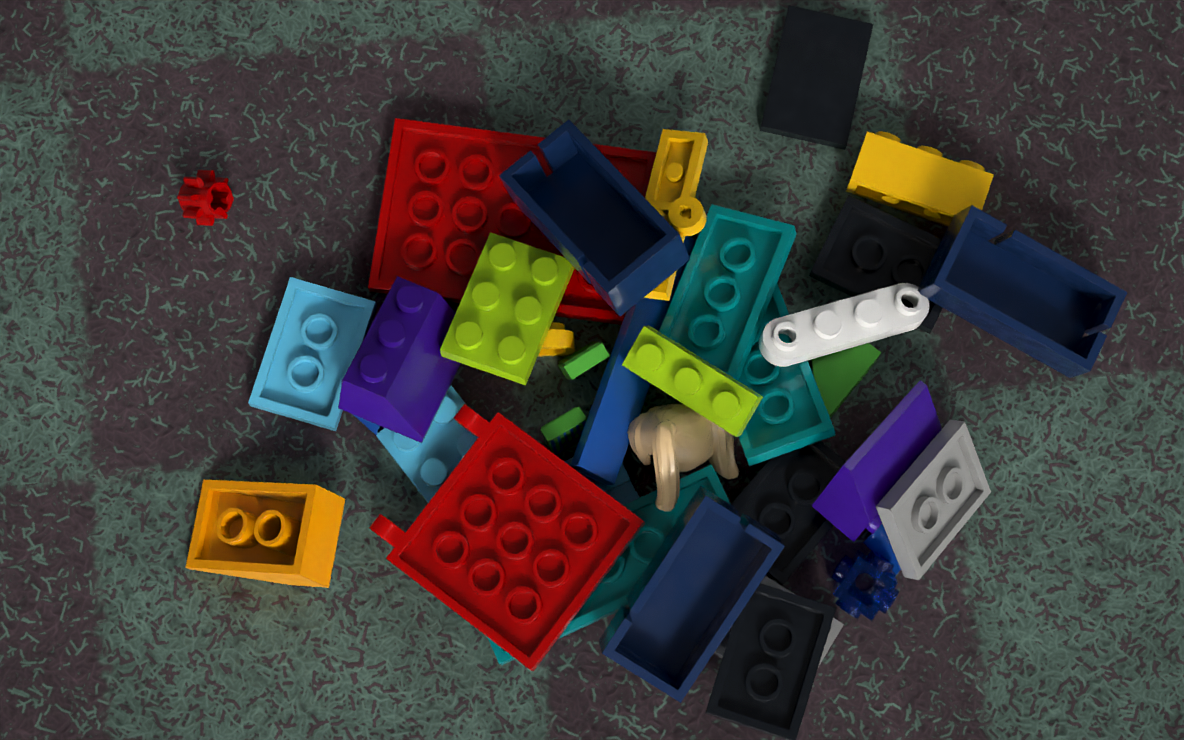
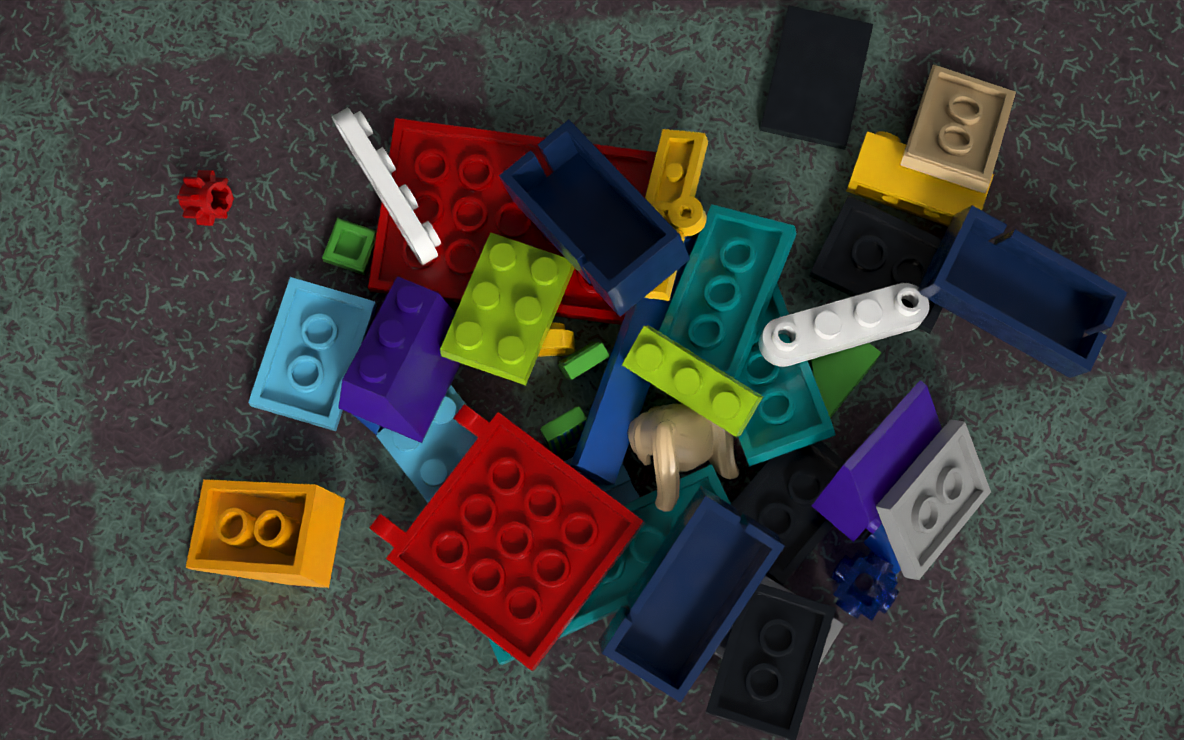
none -> bright green tile [322,218,377,275]
none -> white plate [332,107,441,265]
none -> tan tile [900,64,1016,194]

